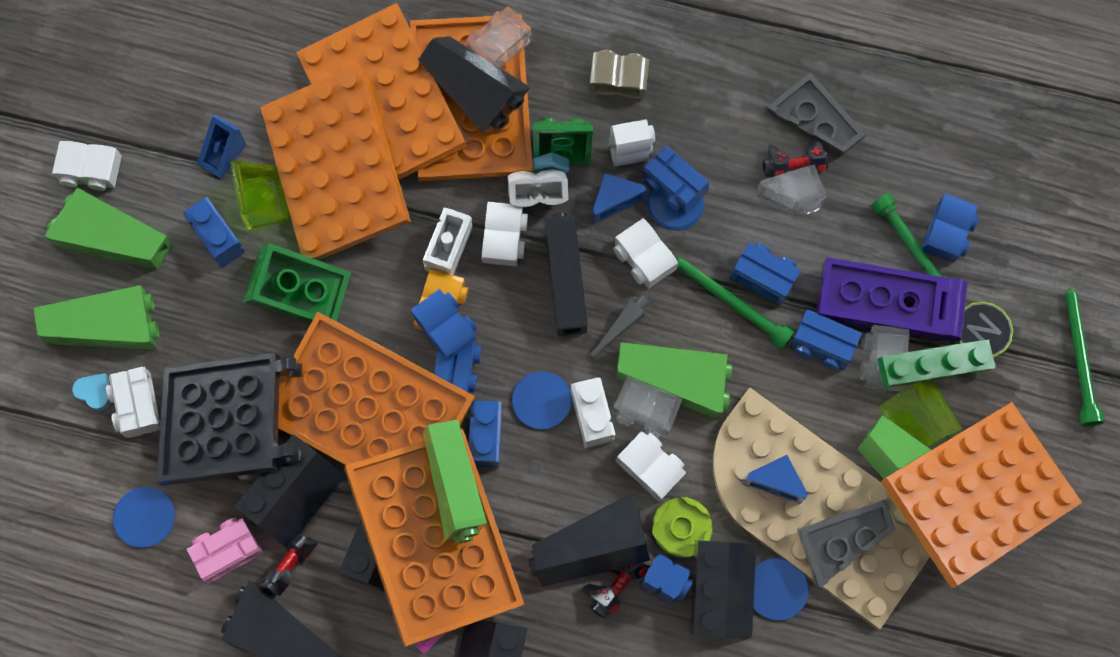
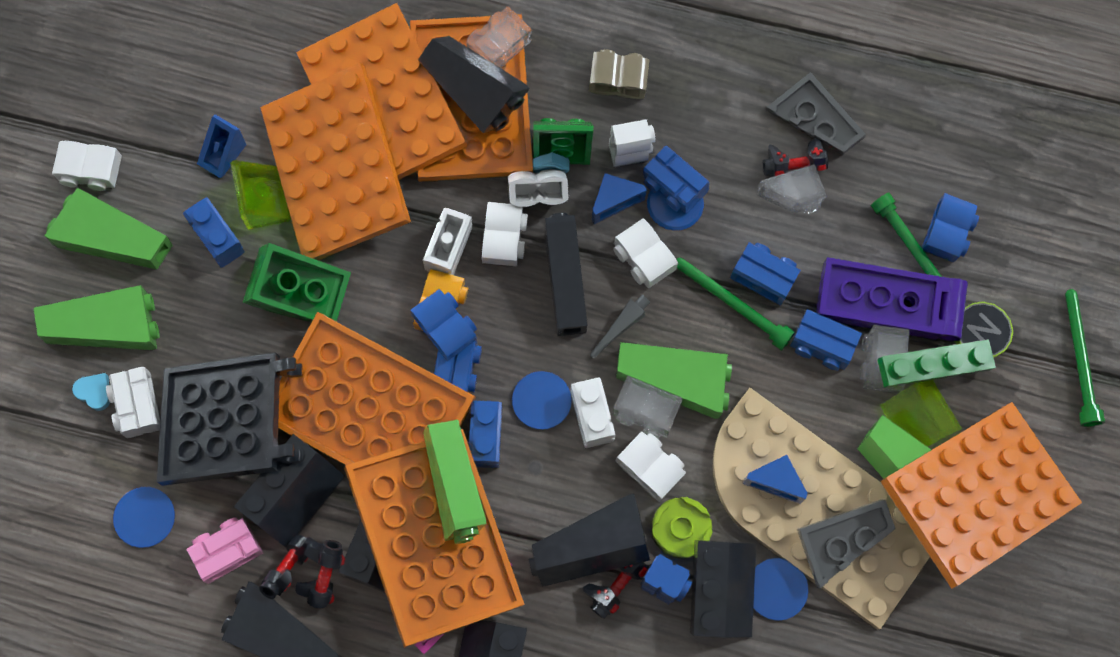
none -> black piece [295,540,345,609]

